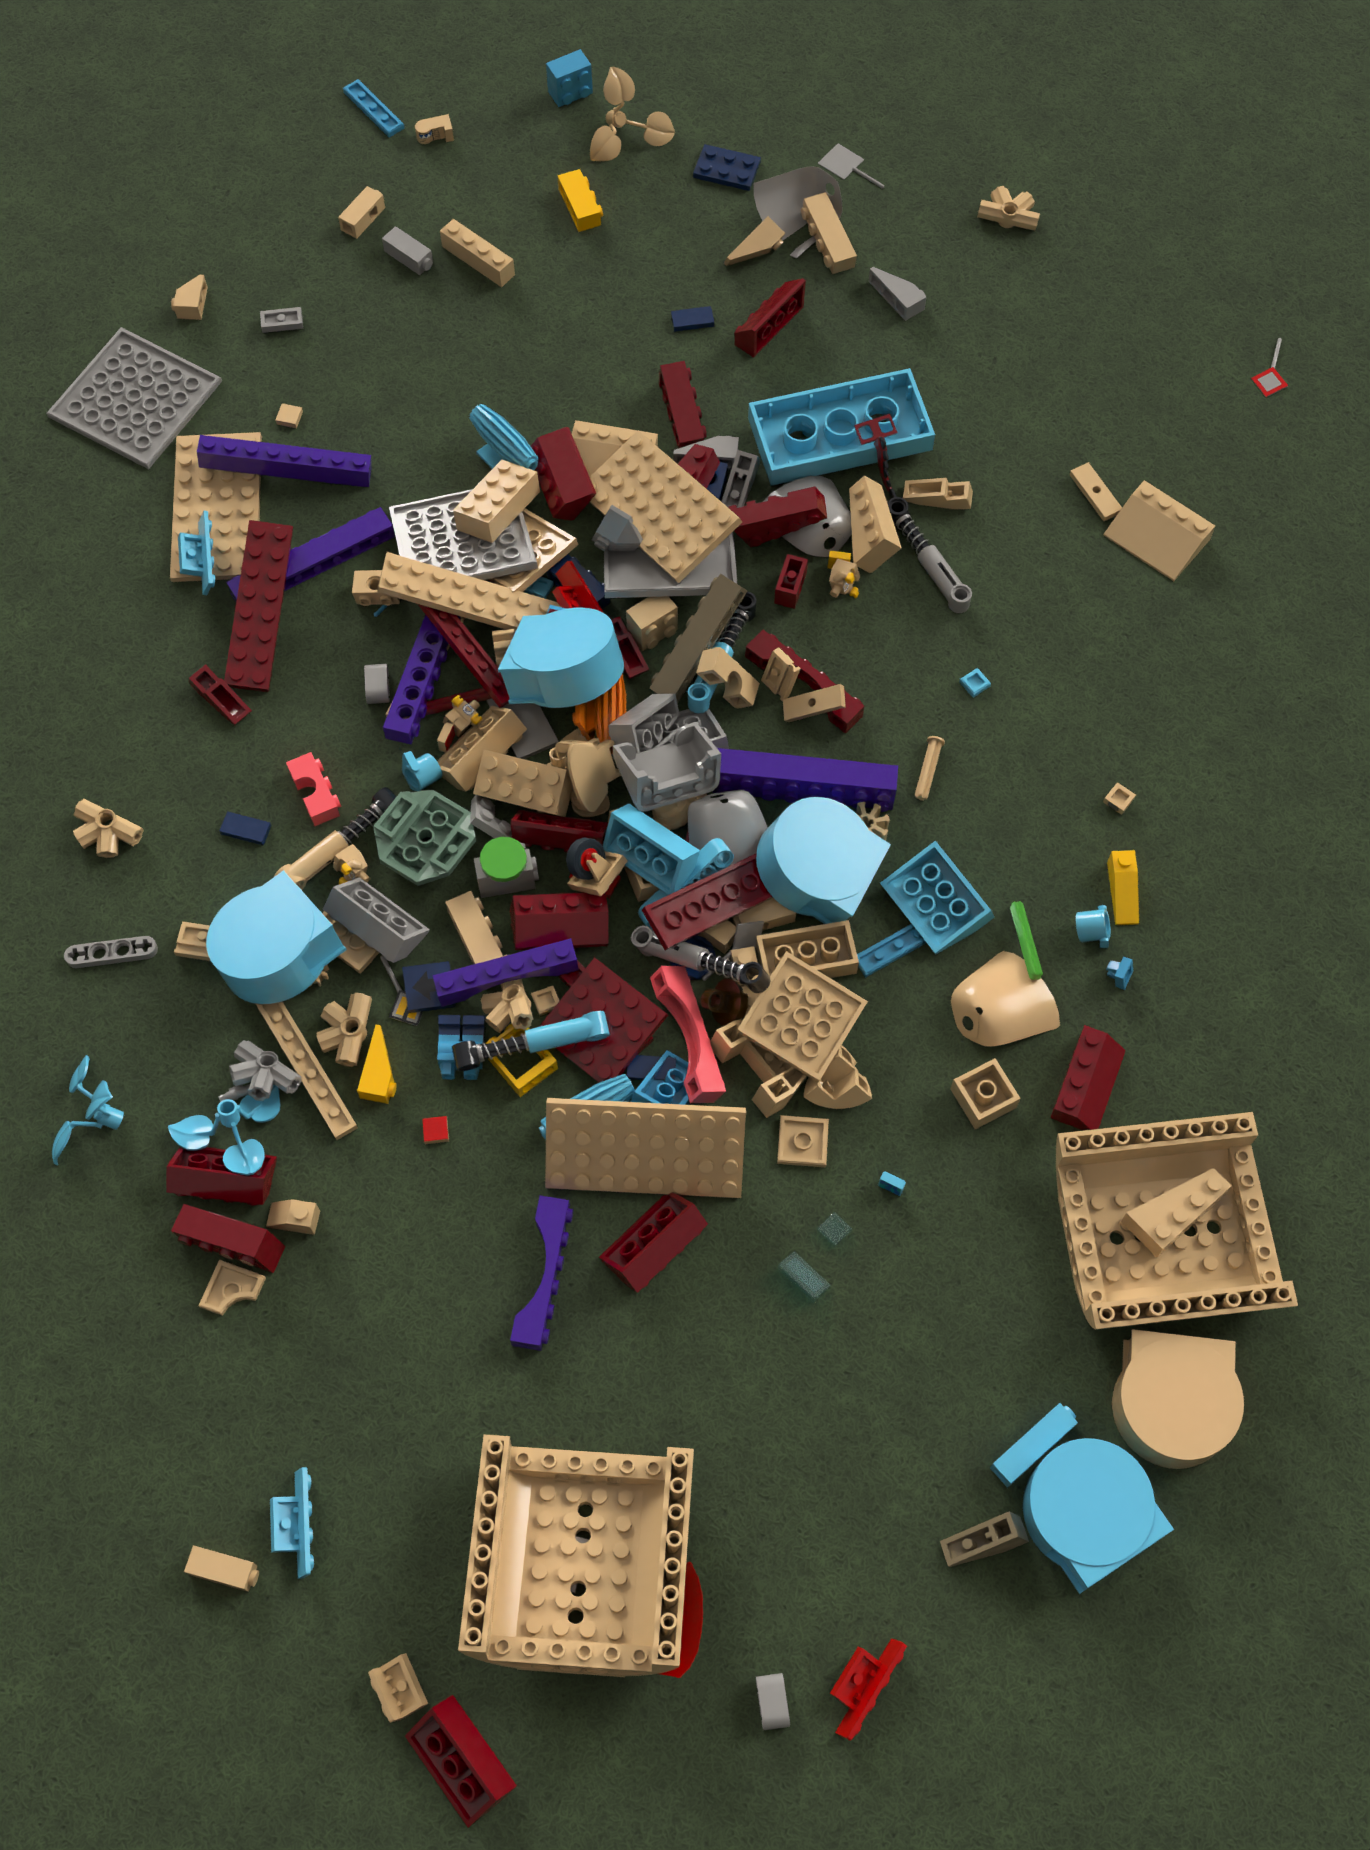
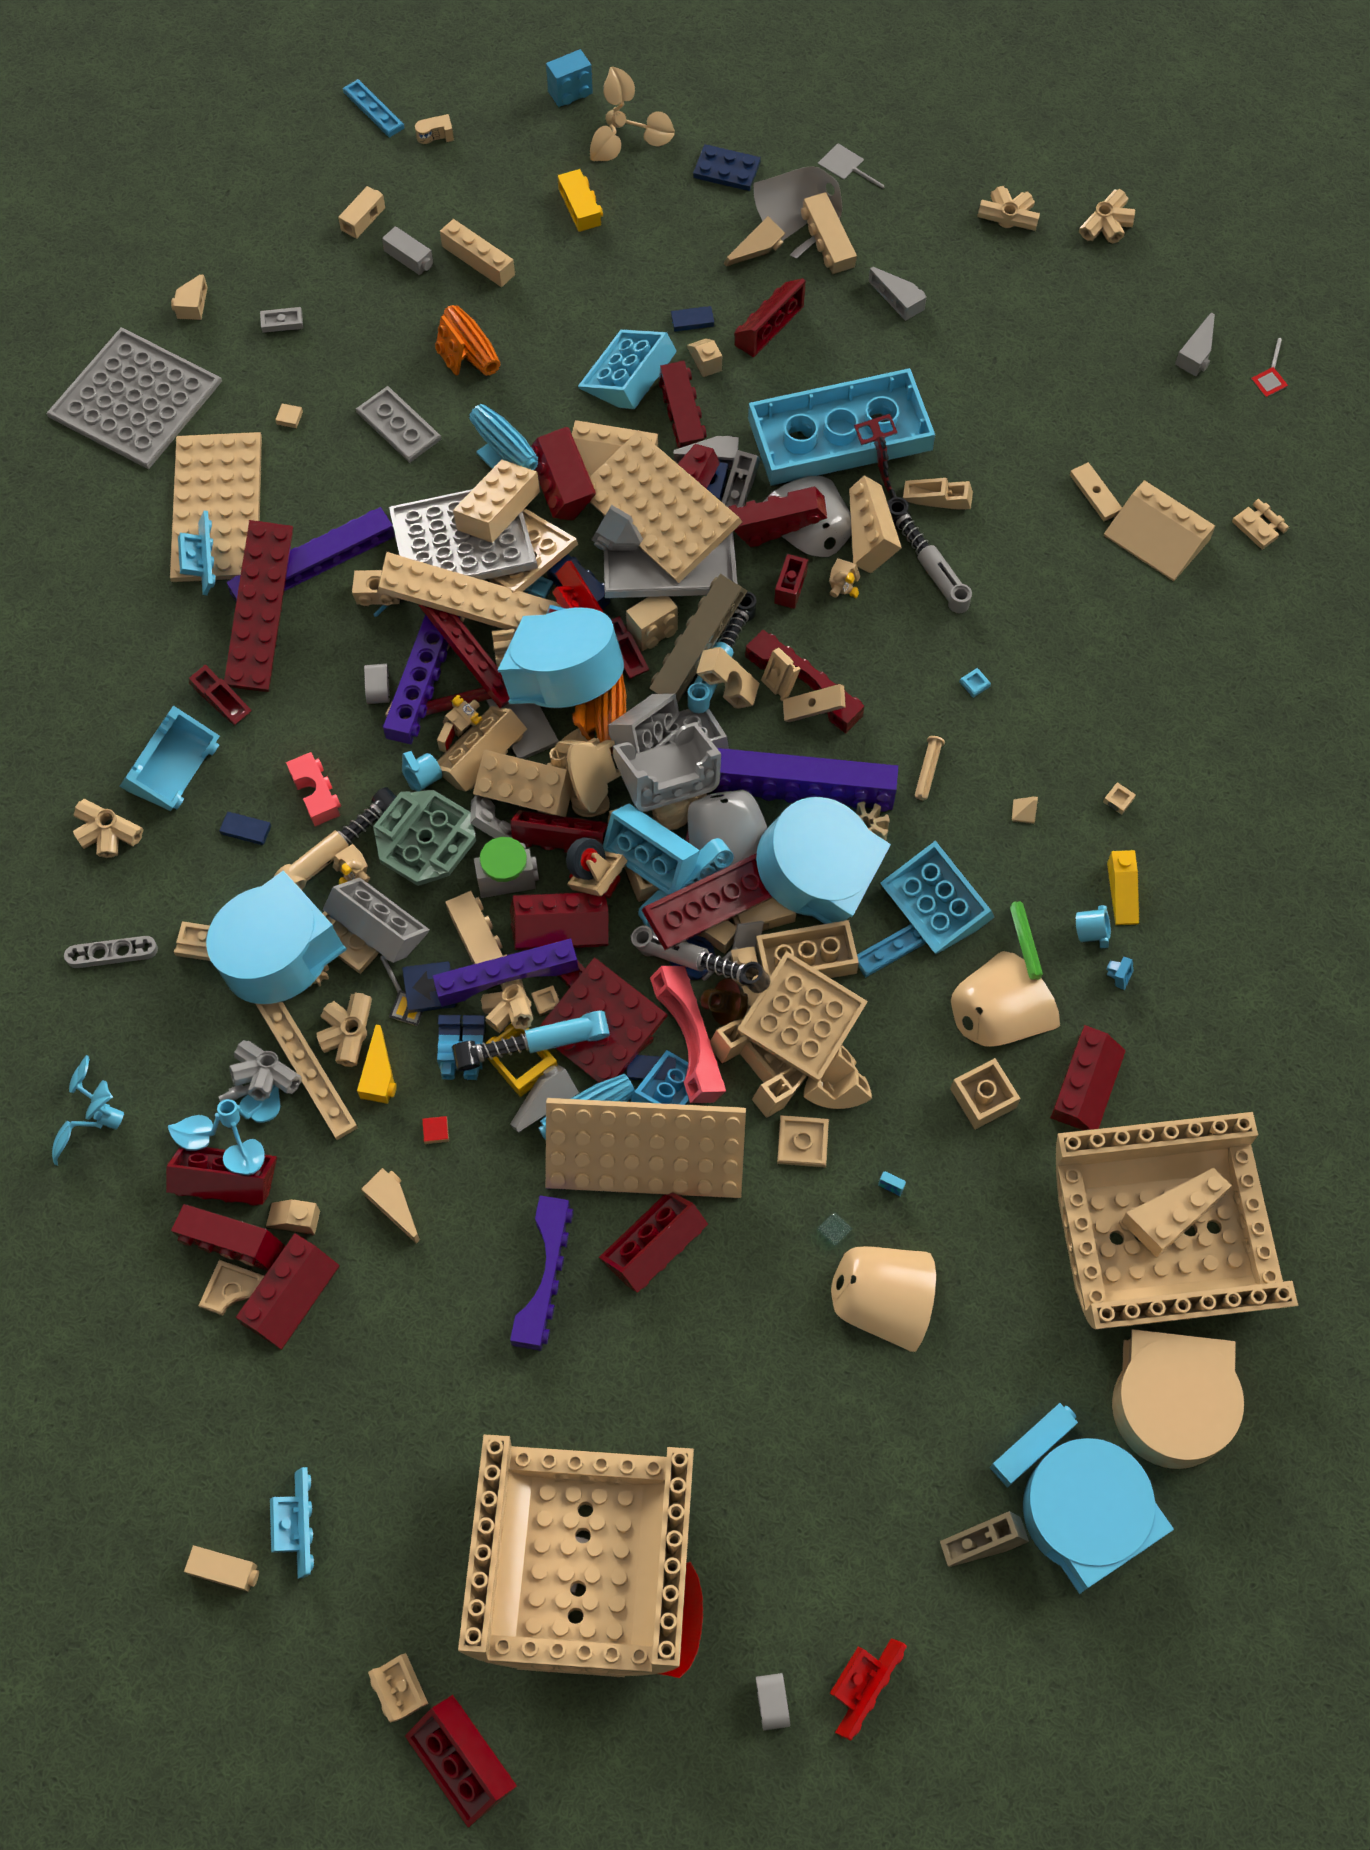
dark purple brick [197,435,372,487] -> none
clear light blue slope [778,1251,831,1304] -> none
yellow tile [828,551,851,569] -> none
none -> medium azure windscreen [119,706,220,811]
none -> dark red slope [236,1233,340,1350]
none -> light grey tile [356,386,442,463]
none -> tan slope [362,1168,420,1244]
none -> orange plate [435,305,501,376]
none -> light grey slope [510,1065,579,1132]
none -> medium azure slope [578,330,677,409]
none -> tan slope [687,339,722,377]
none -> tan piece [831,1246,936,1352]
none -> tan slope [1012,797,1038,824]
none -> tan piece [1079,189,1135,244]
none -> light grey slope [1175,313,1215,376]
none -> tan plate [1232,499,1289,550]

